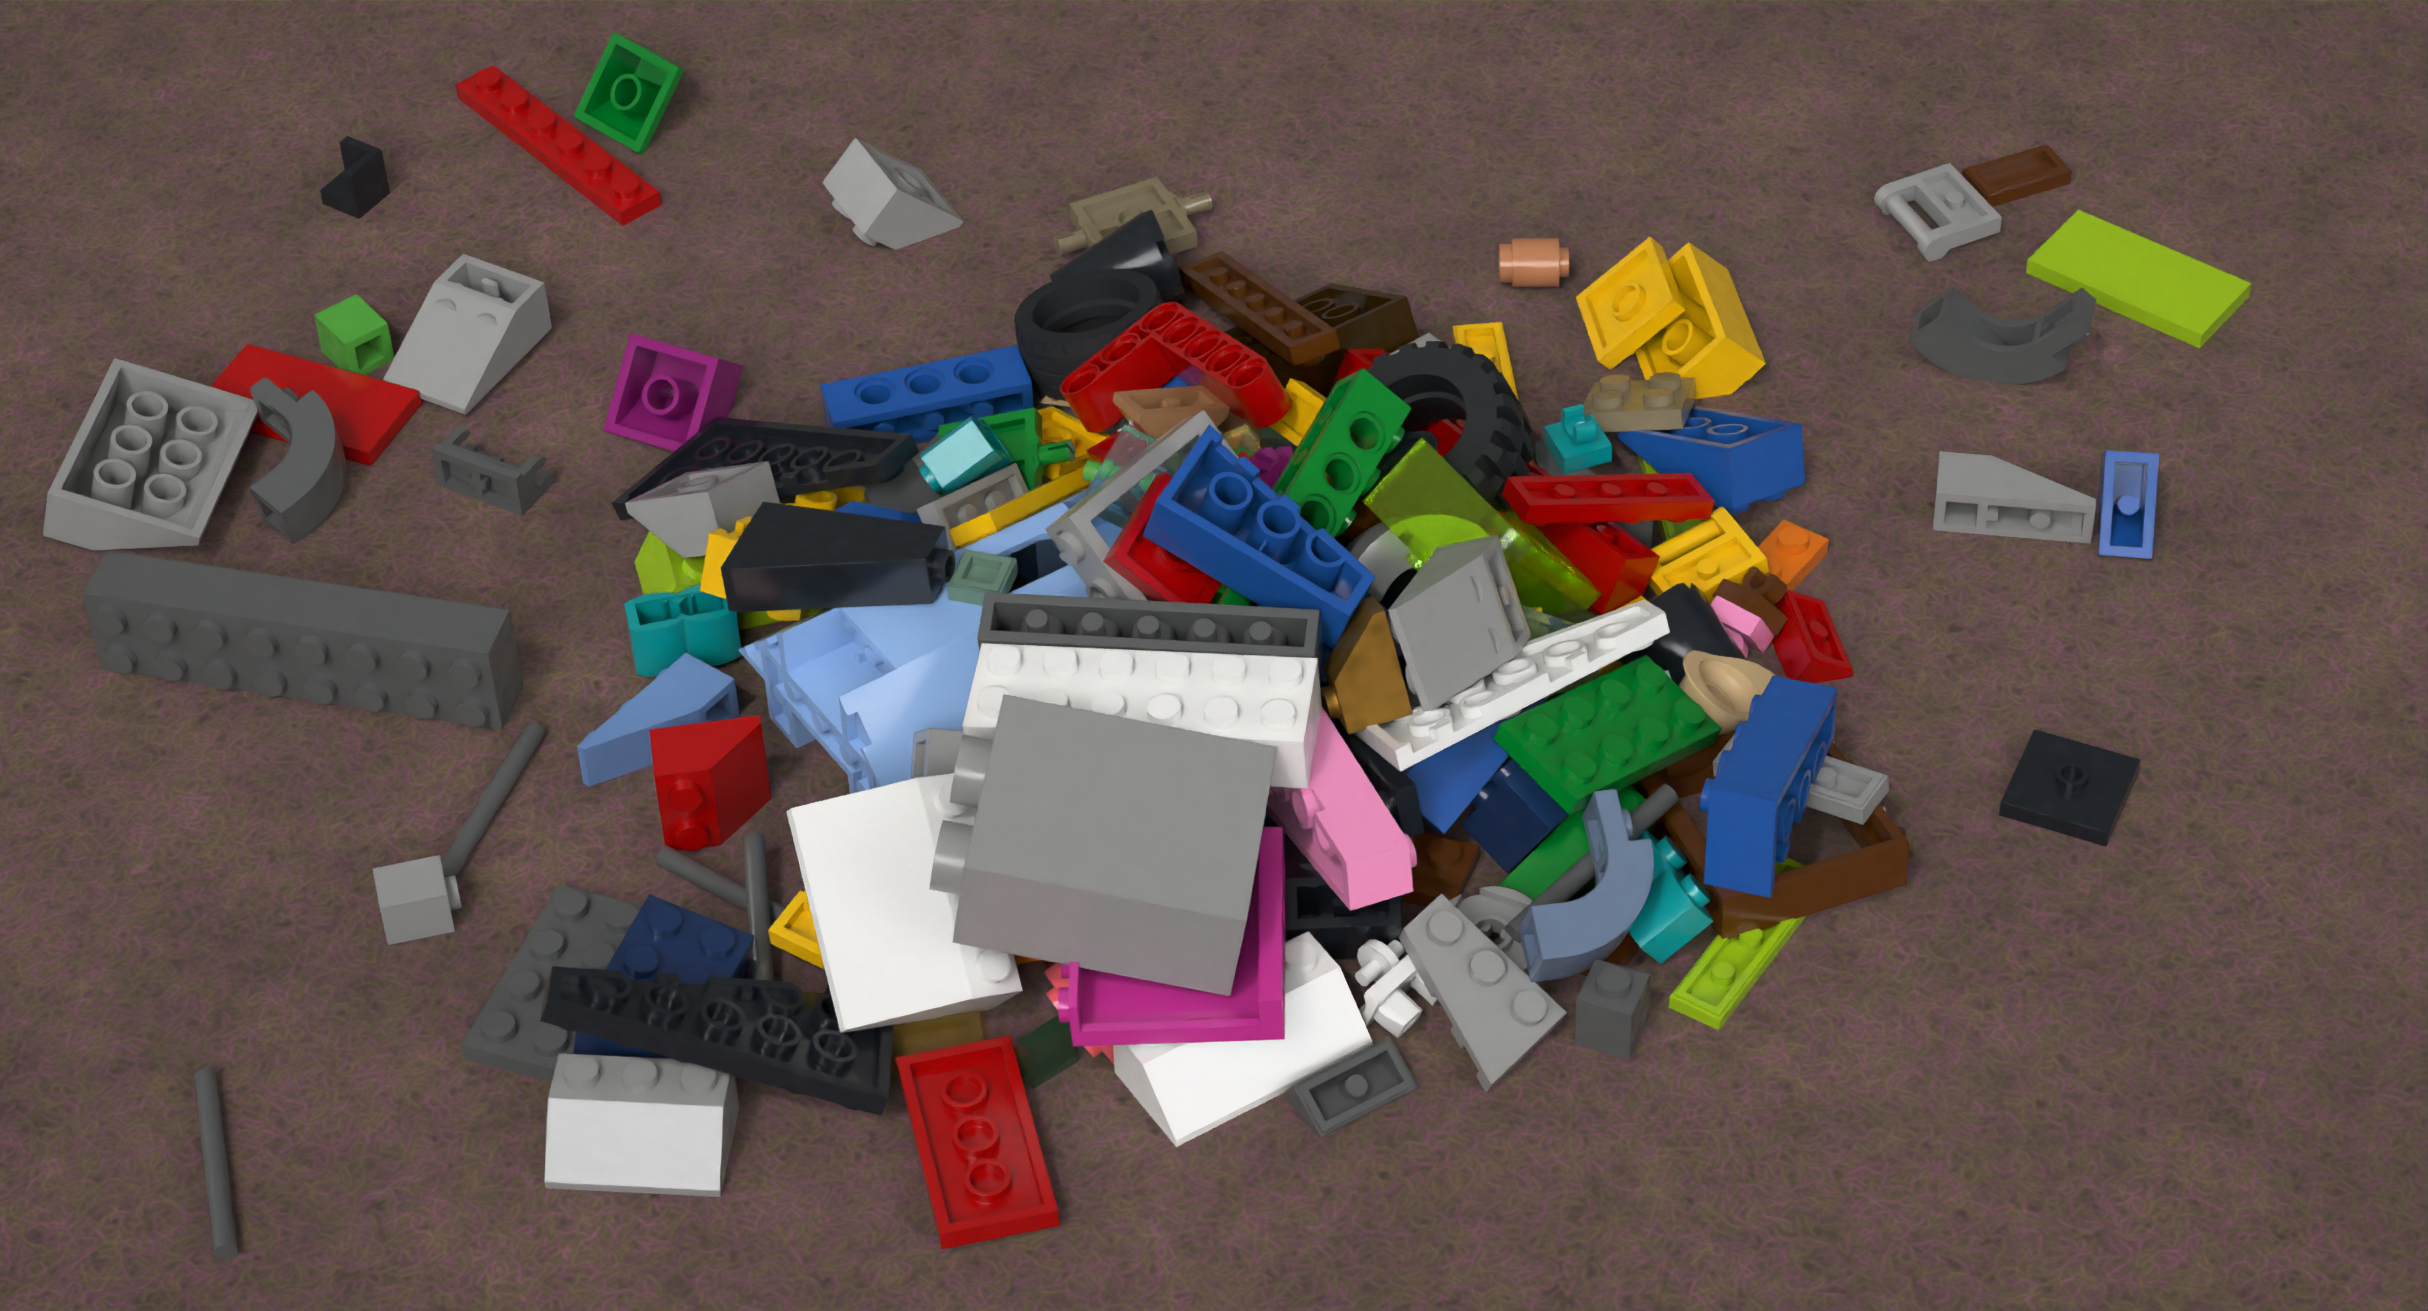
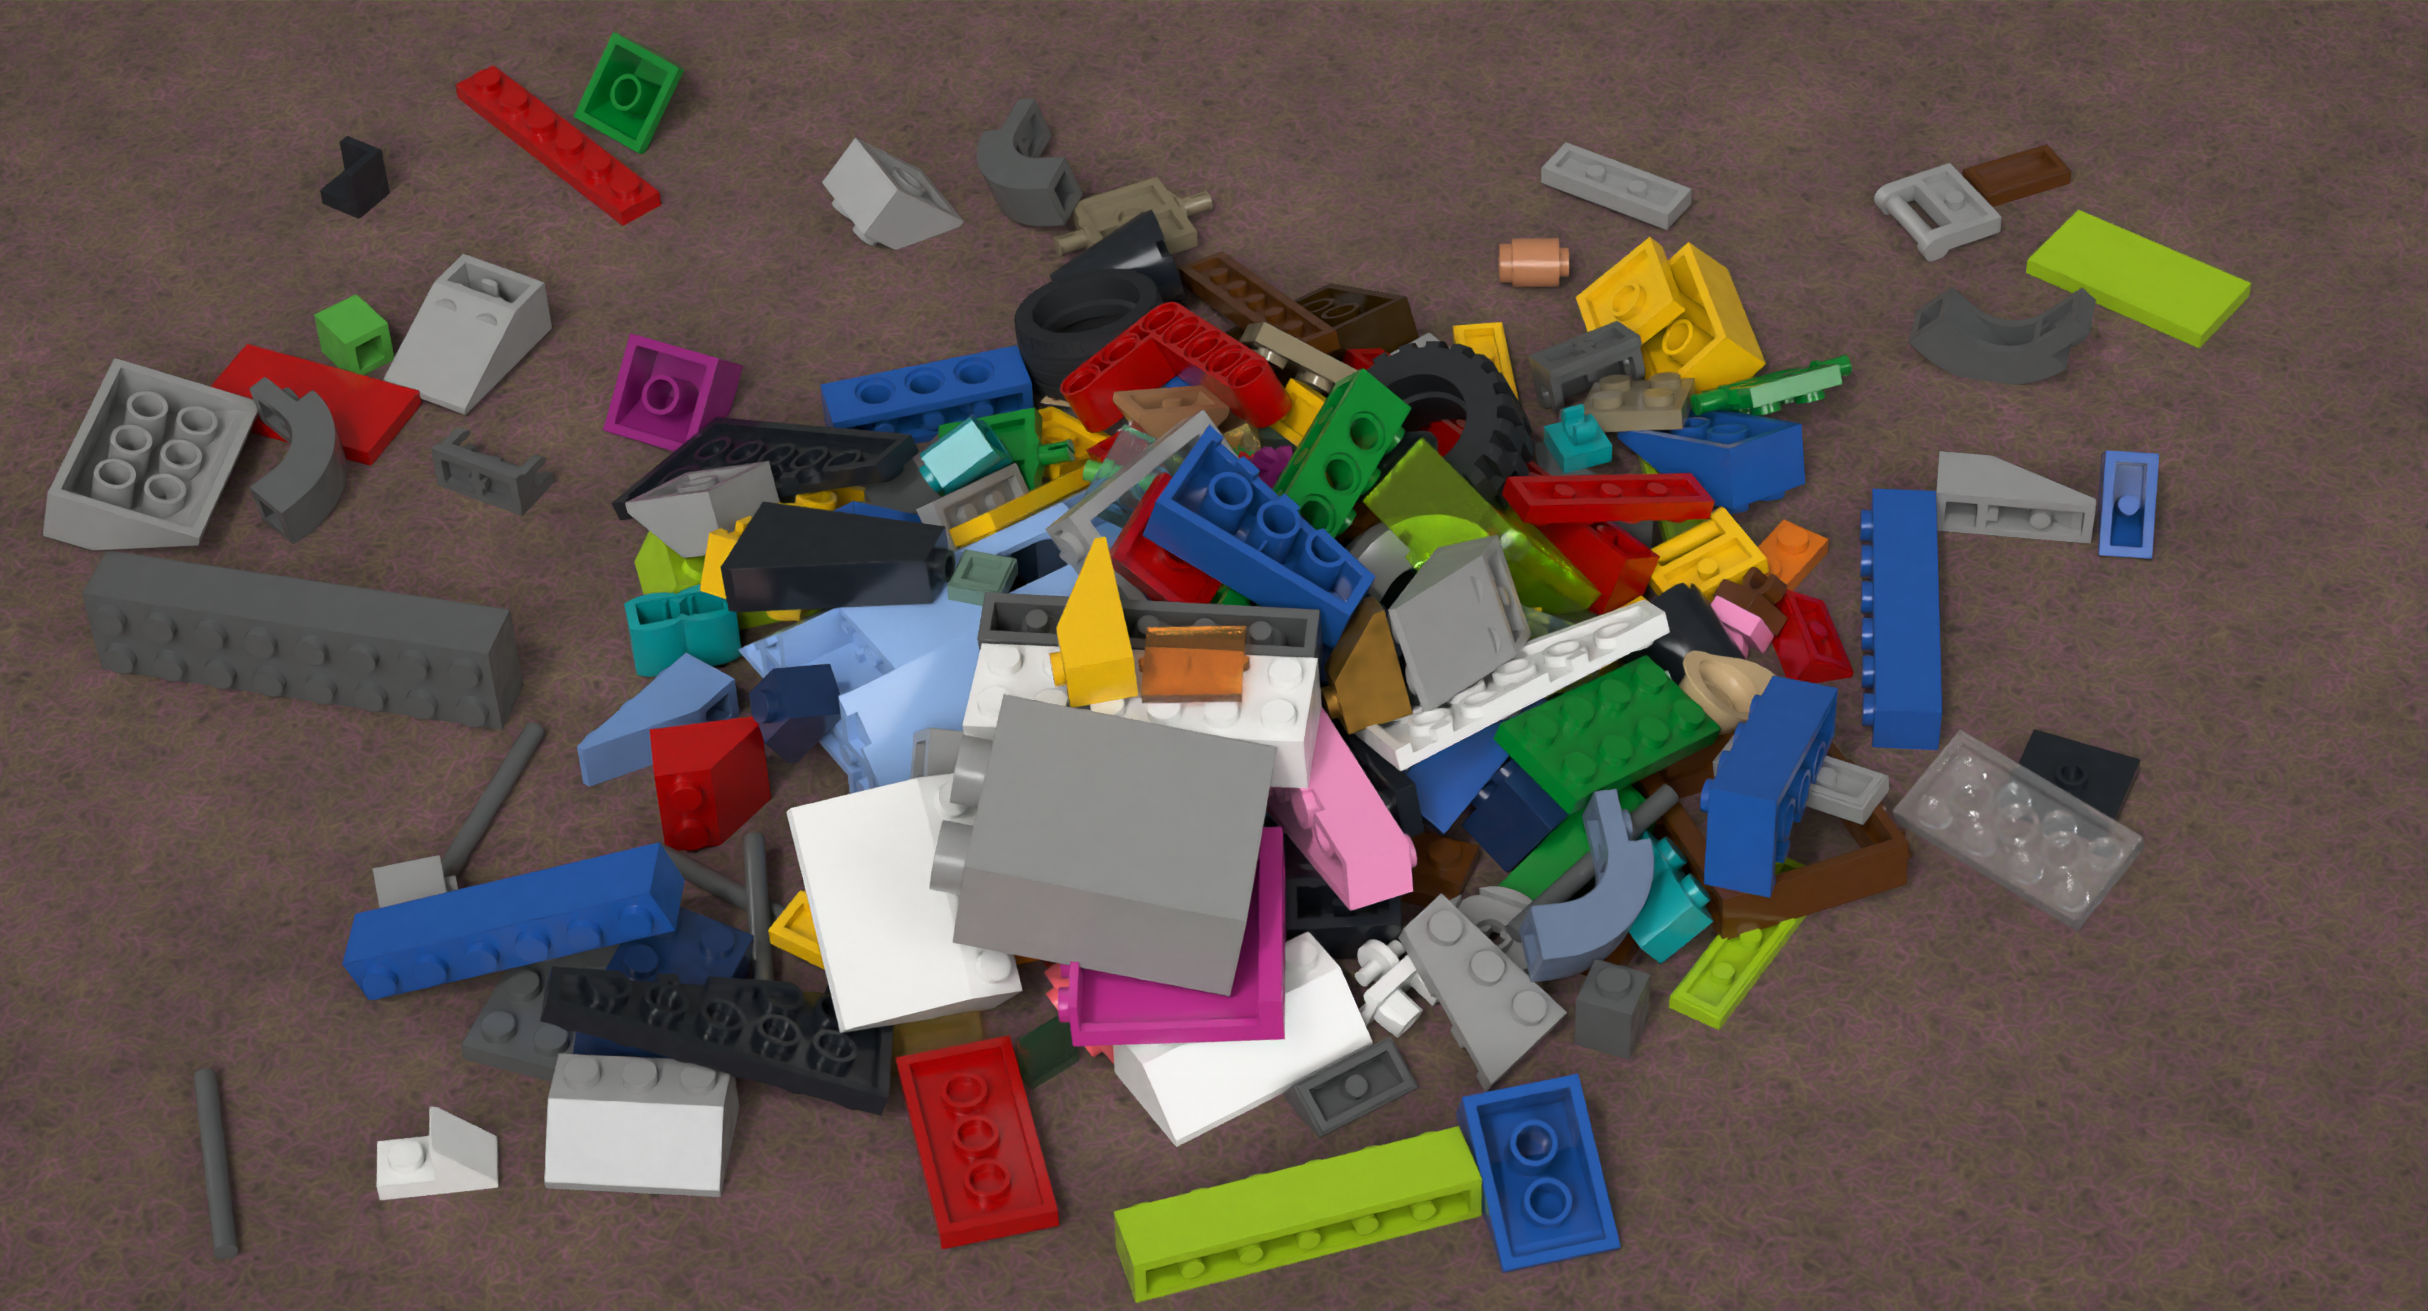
none -> blue brick [342,842,685,1000]
none -> white slope [377,1107,499,1200]
none -> dark blue slope [749,664,841,763]
none -> dark grey arch [977,98,1082,226]
none -> yellow slope [1049,536,1138,708]
none -> lime brick [1114,1126,1482,1303]
none -> clear orange piece [1138,626,1250,703]
none -> dark tan plate [1239,322,1358,394]
none -> blue slope [1456,1074,1621,1273]
none -> dark grey hinge [1528,321,1645,412]
none -> light grey plate [1541,142,1692,230]
none -> green plate [1690,355,1852,416]
none -> blue brick [1859,488,1942,750]
none -> clear plate [1893,729,2145,931]

